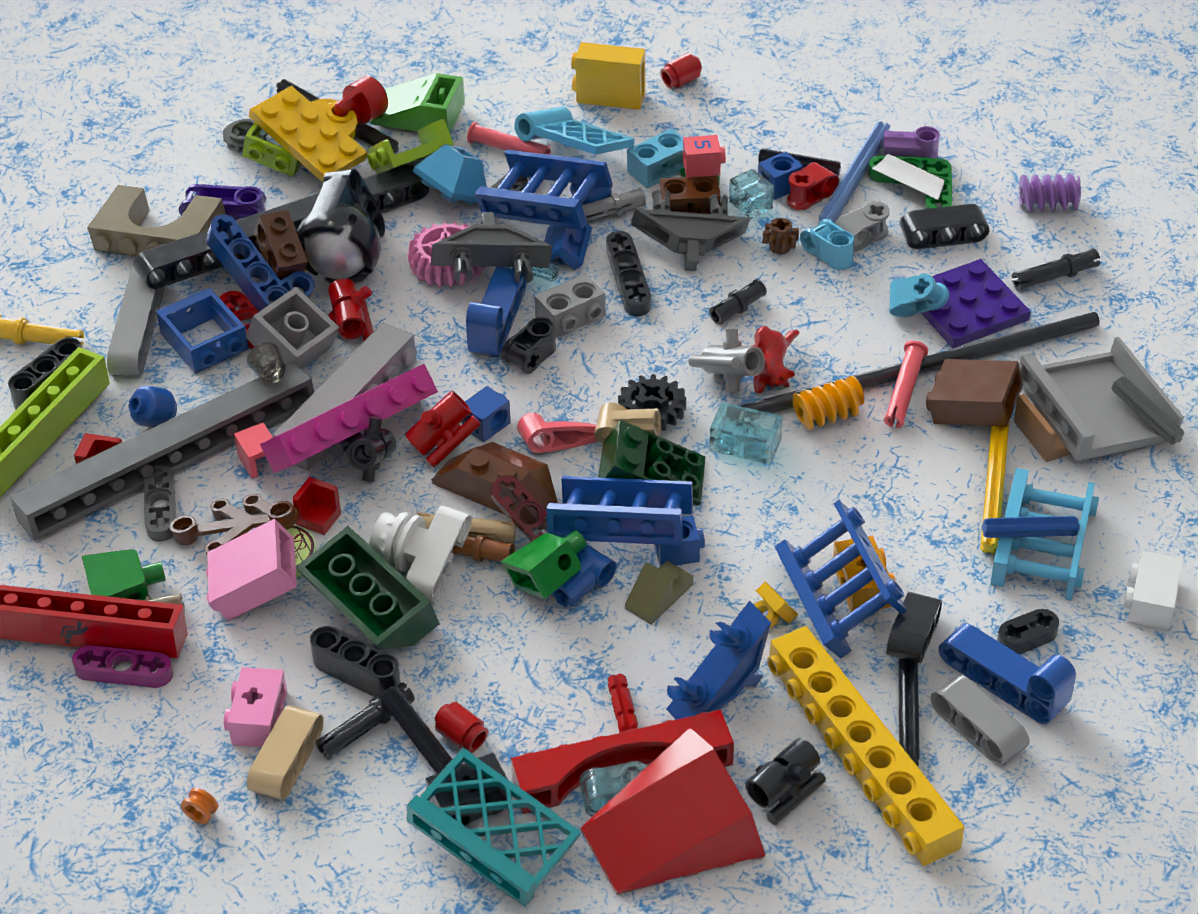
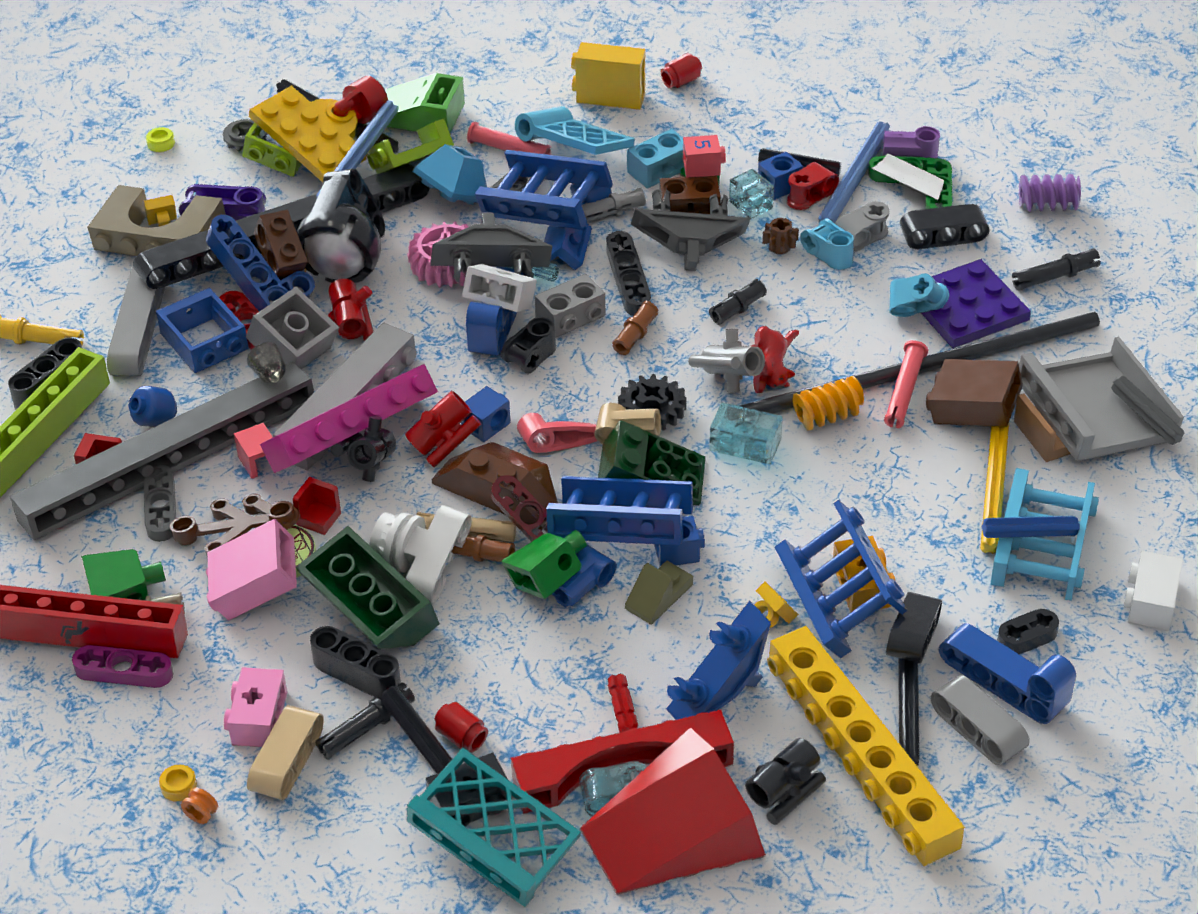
none -> yellow tile [144,195,177,227]
none -> neon yellow tile [146,127,175,152]
none -> yellow tile [159,764,197,801]
none -> medium blue axle [317,100,398,198]
none -> white brick [462,264,537,312]
none -> dark orange pin [612,301,659,355]

